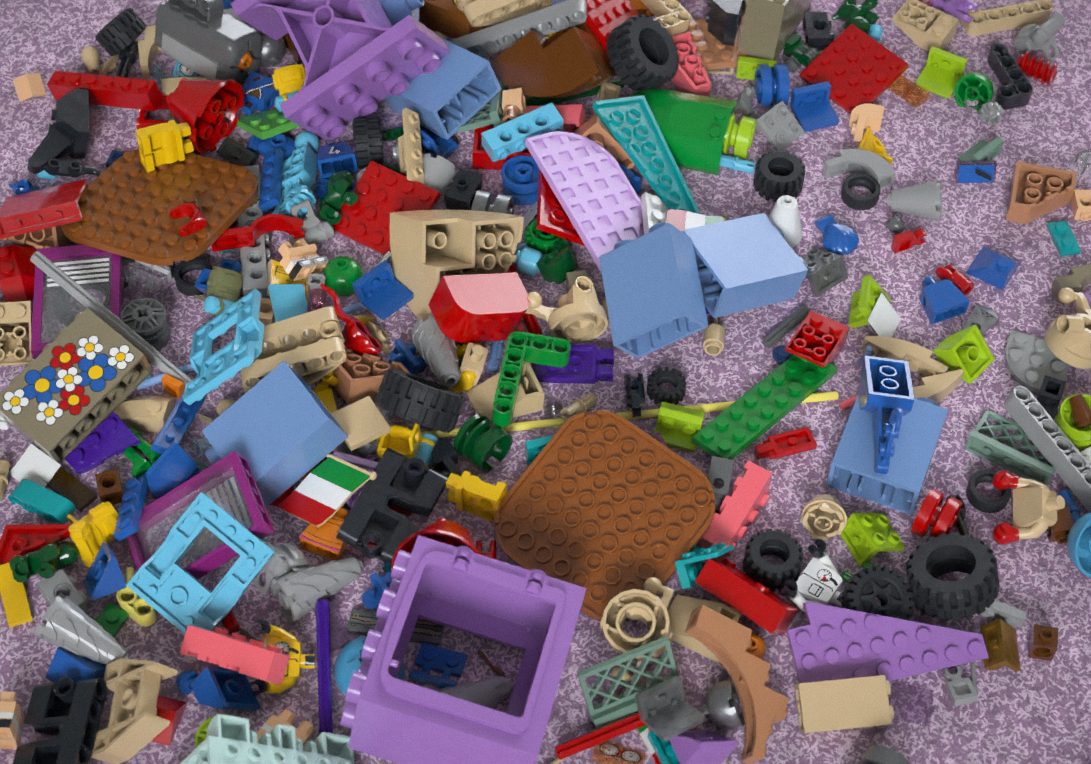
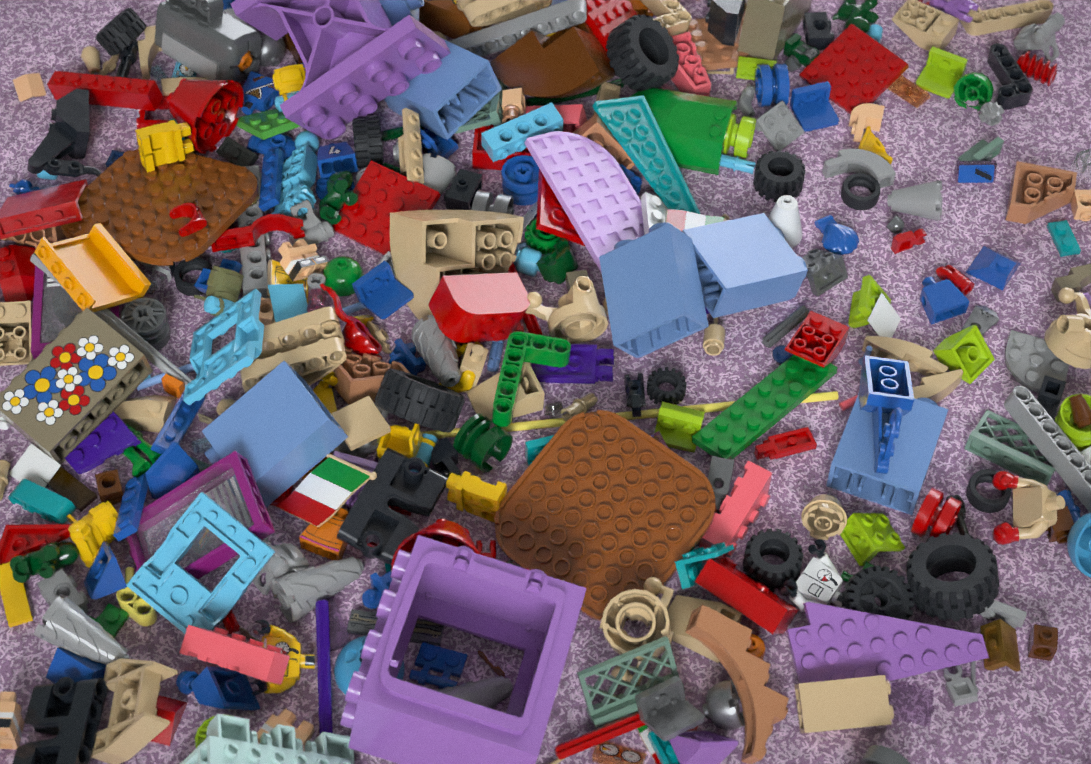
none -> light orange panel [34,223,151,313]

